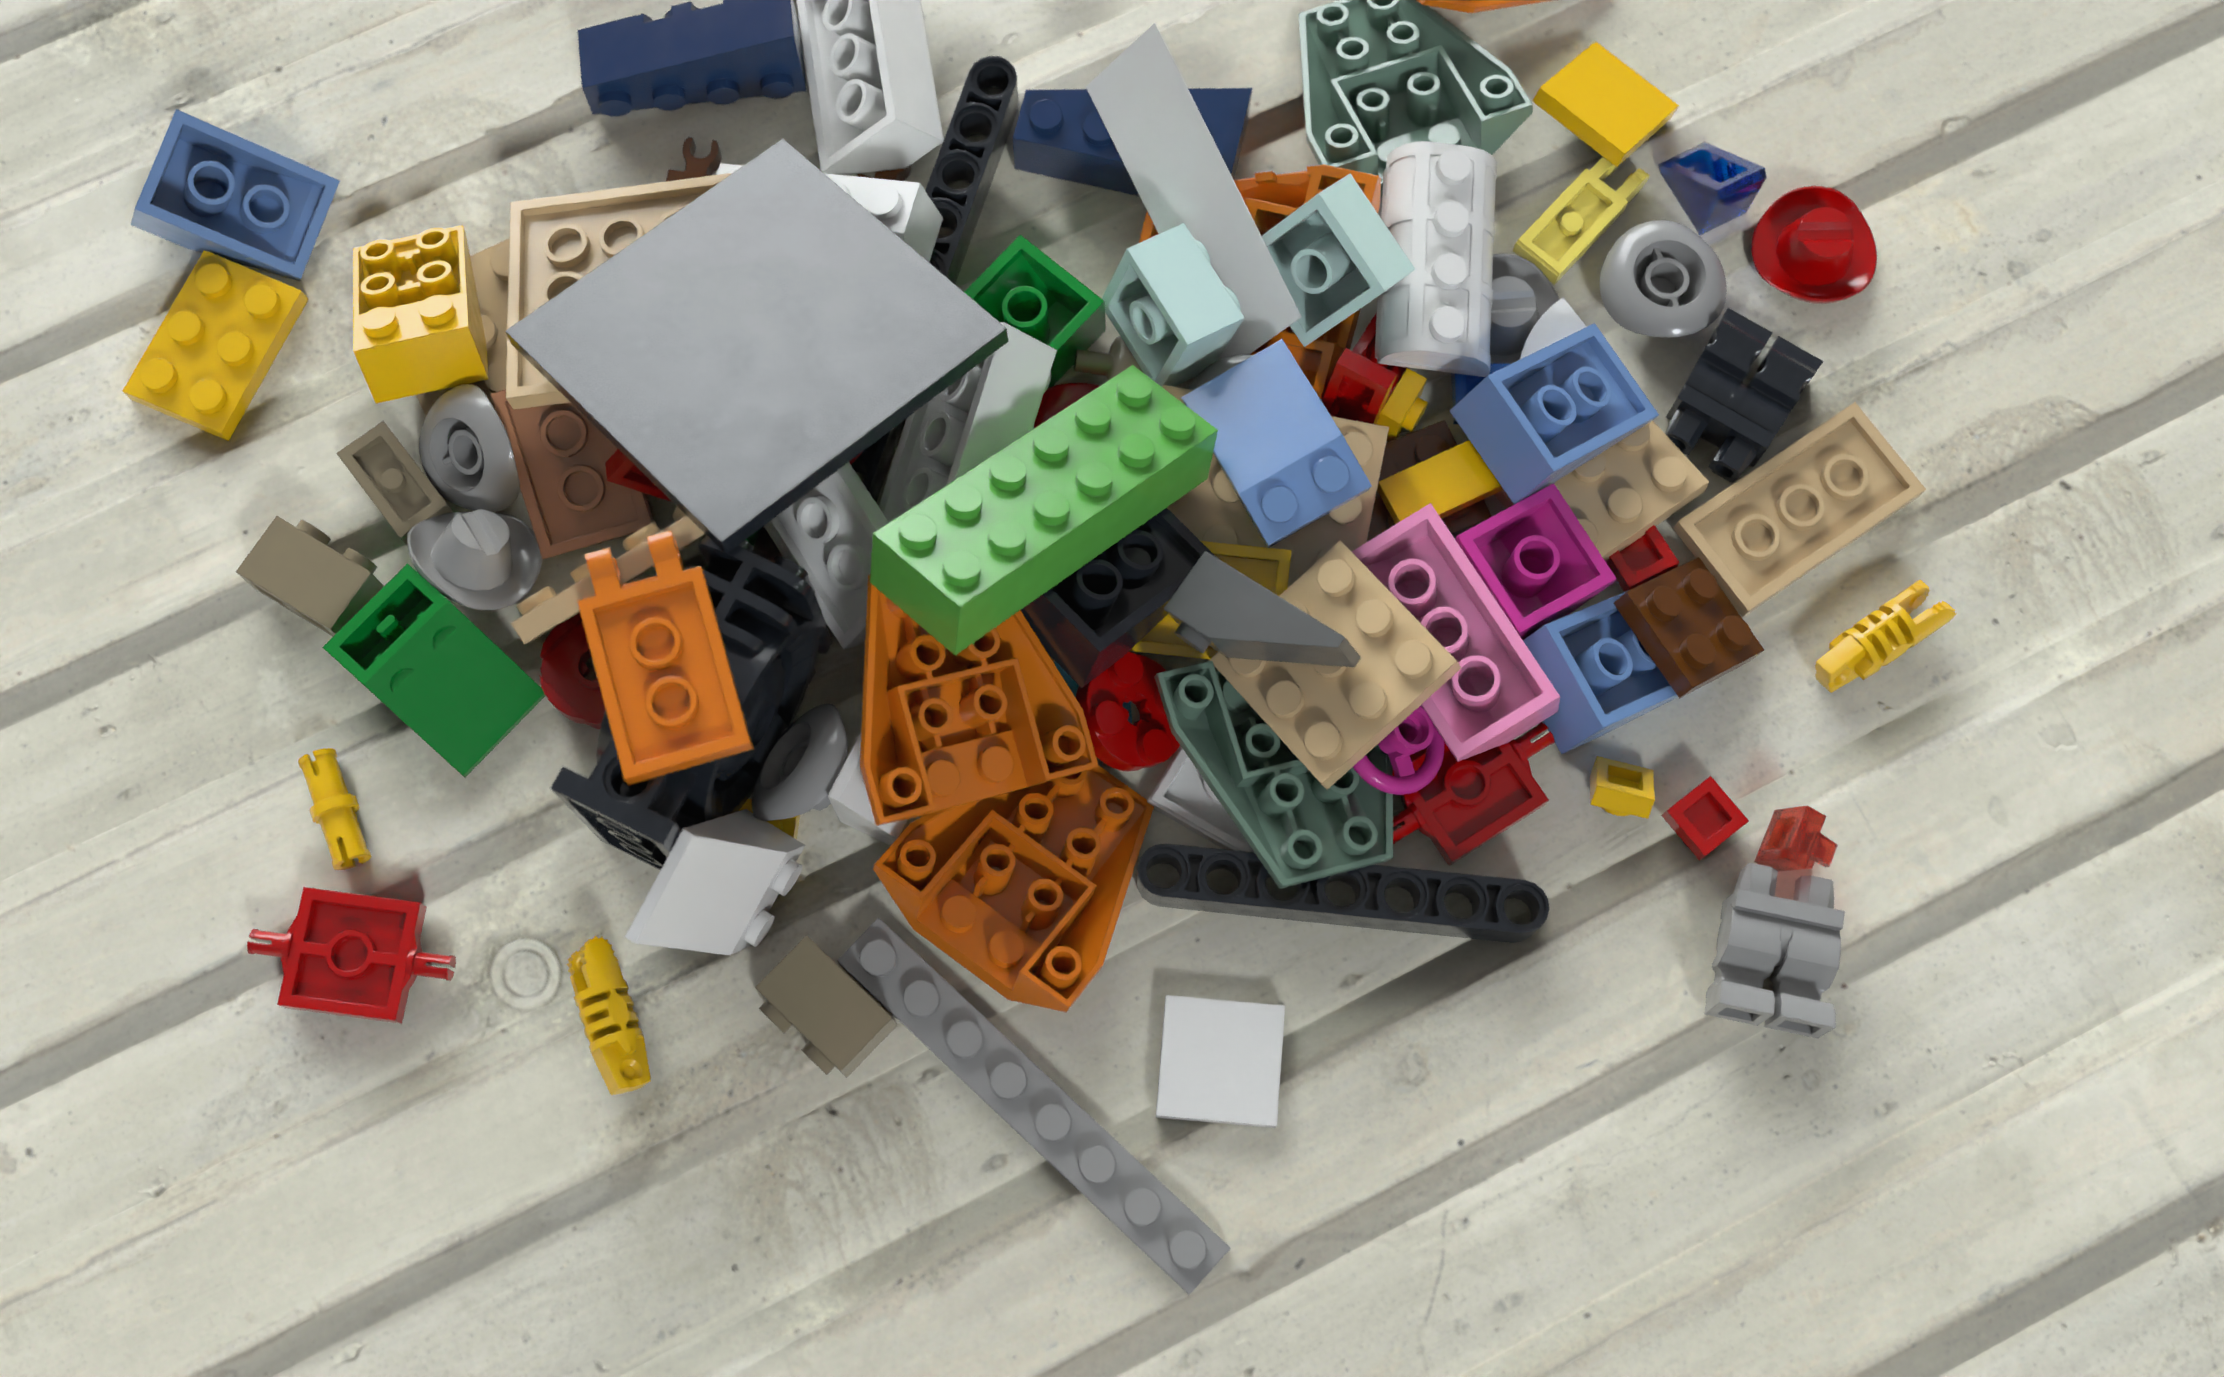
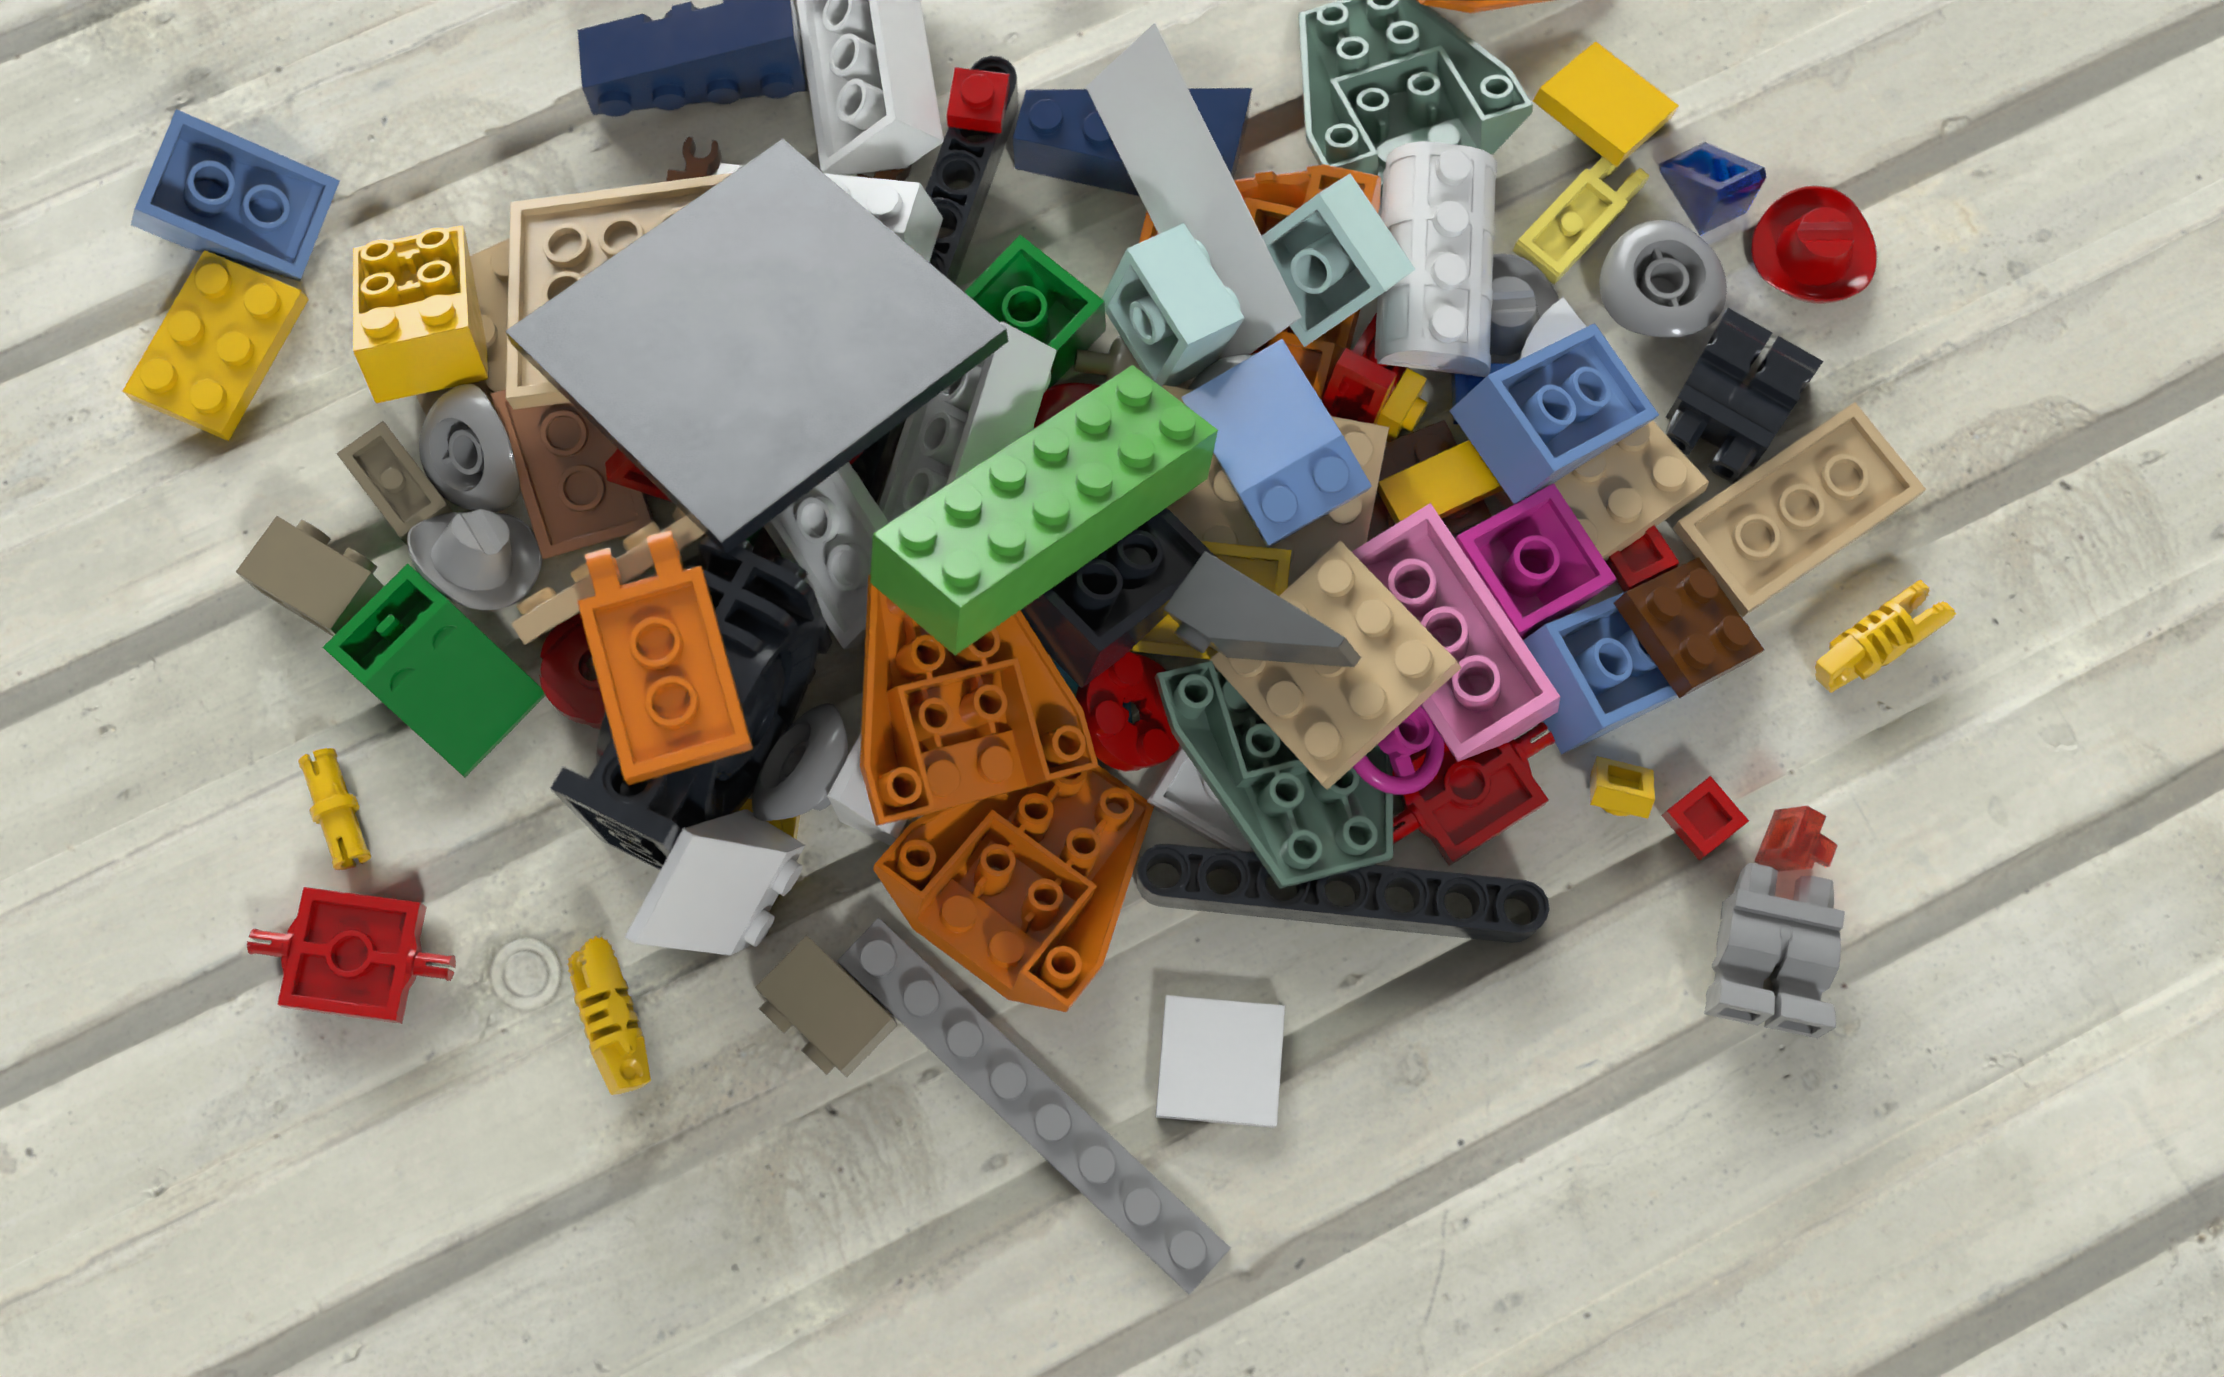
none -> red plate [946,67,1010,134]

